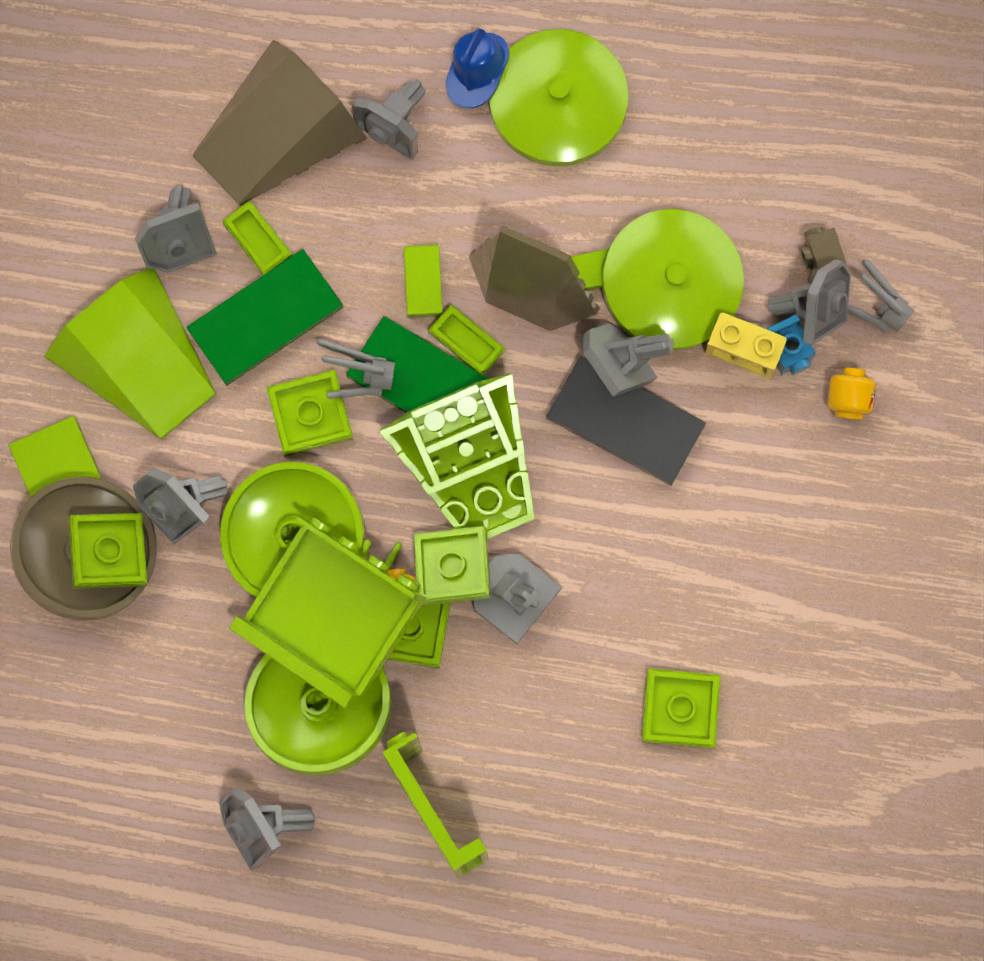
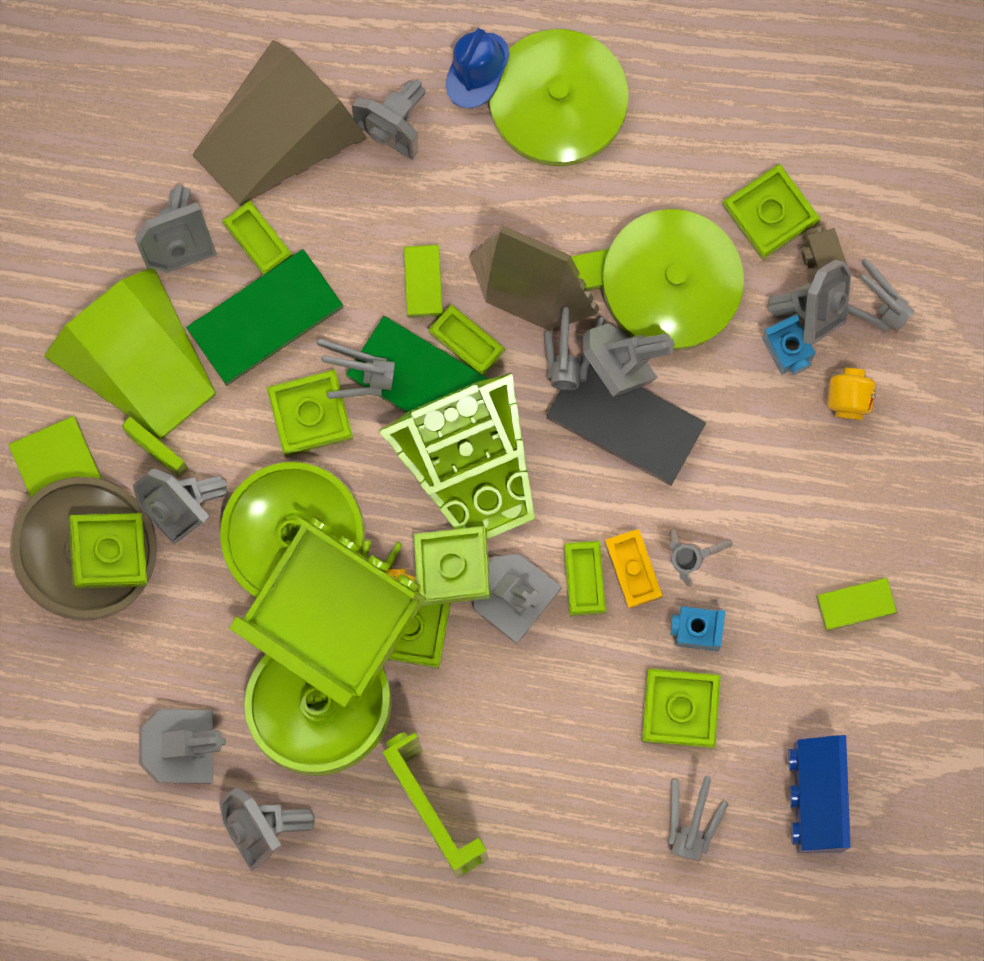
light yellow bracket [705,313,787,380] -> none
none -> lime tile [122,417,188,478]
none -> light grey piece [139,709,226,784]
none -> light grey plant [544,306,605,390]
none -> lime tile [564,541,606,616]
none -> yellow plate [604,529,663,610]
none -> light grey plant [668,776,728,861]
none -> light grey plant [670,529,732,586]
none -> dark azure brick [670,606,725,652]
none -> lime tile [722,163,821,261]
none -> blue slope [788,735,851,853]
none -> lime tile [816,578,897,631]

